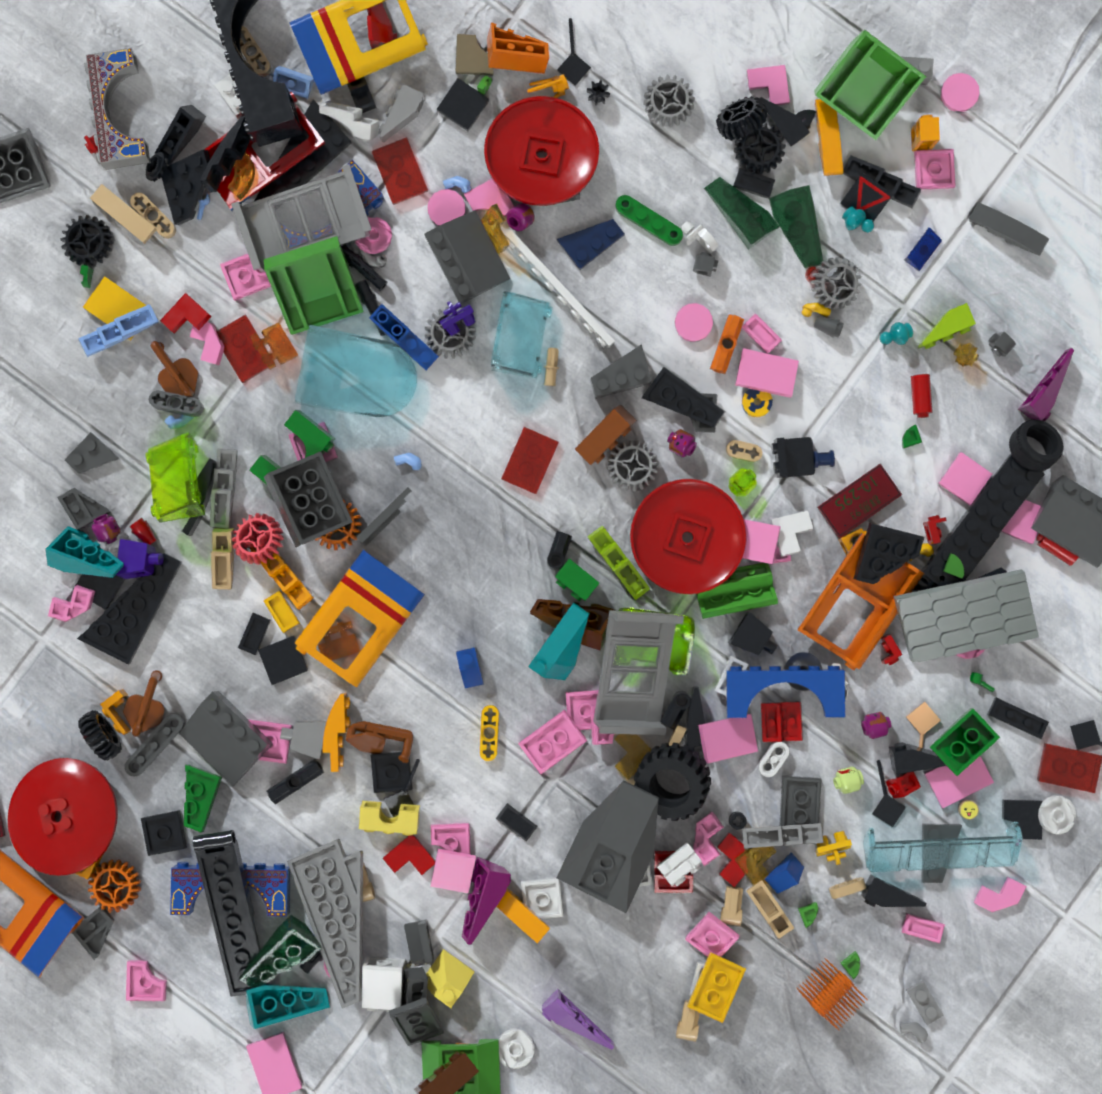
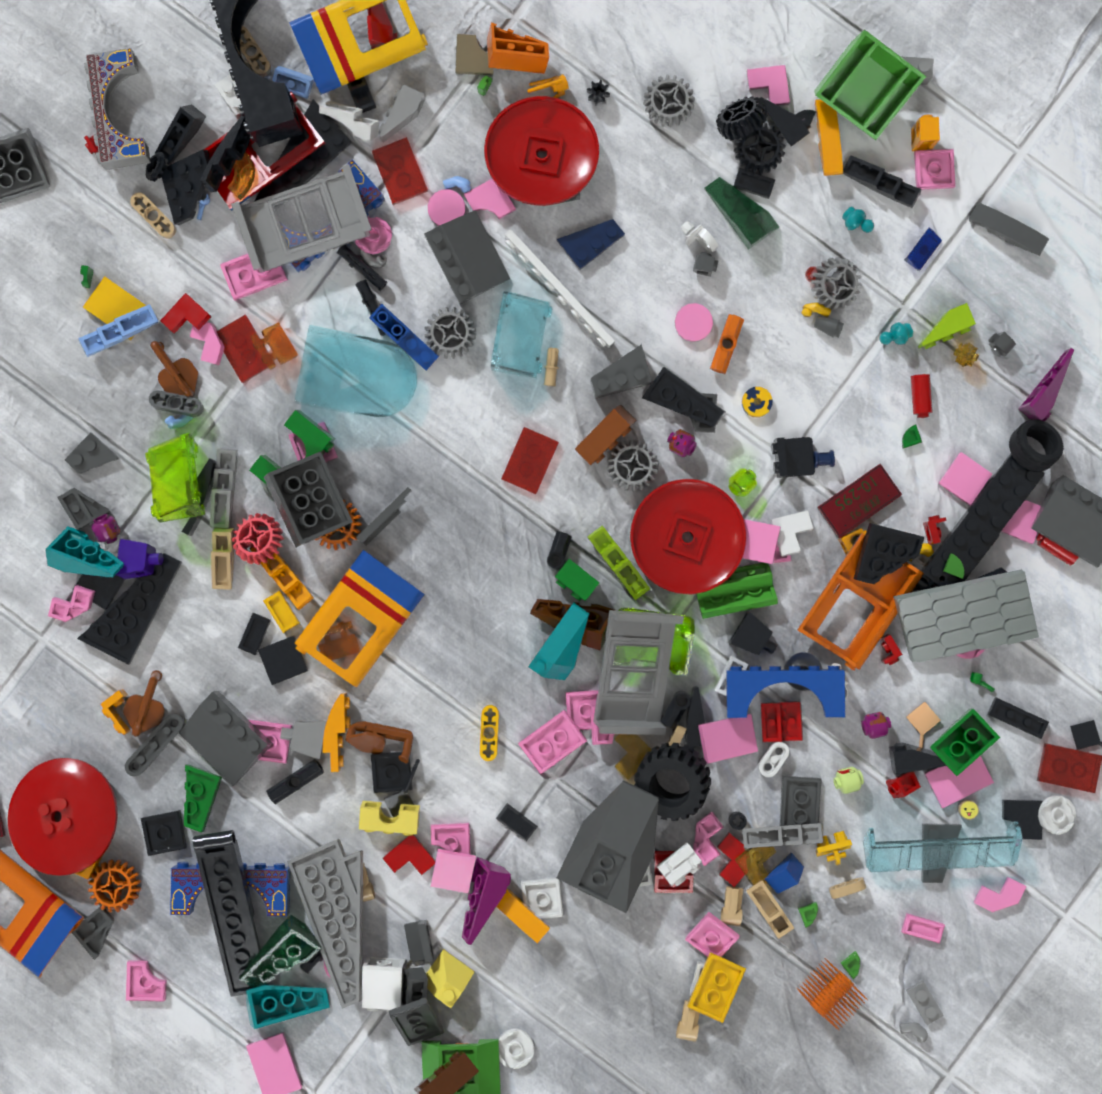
black gear [60,215,114,266] -> none
black gear [78,710,122,760] -> none
tan slope [90,184,157,244] -> none
red cone [129,518,157,545] -> none
bright green slope [263,236,364,335] -> none
light blue arm [394,453,422,470] -> none
black tile [437,78,489,132] -> none
dark purple hips [439,301,476,336] -> none
blue slope [456,647,484,688] -> none
clear yellow tile [481,204,509,254] -> none
magenta head [506,203,535,231] -> none
medium lavender wedge [542,989,614,1050] -> none
black piece [557,18,591,86] -> none
green plate [615,195,683,246] -> none
tan beam [726,440,762,462] -> none
bright pink tile [735,348,799,398] -> none
bright pink tile [742,313,782,354] -> none
clear green wedge [769,185,823,268] -> none
black piece [840,172,894,222] -> none
black slope [861,874,927,907] -> none
black piece [872,760,906,827] -> none
bright pink tile [941,73,980,112] -> none

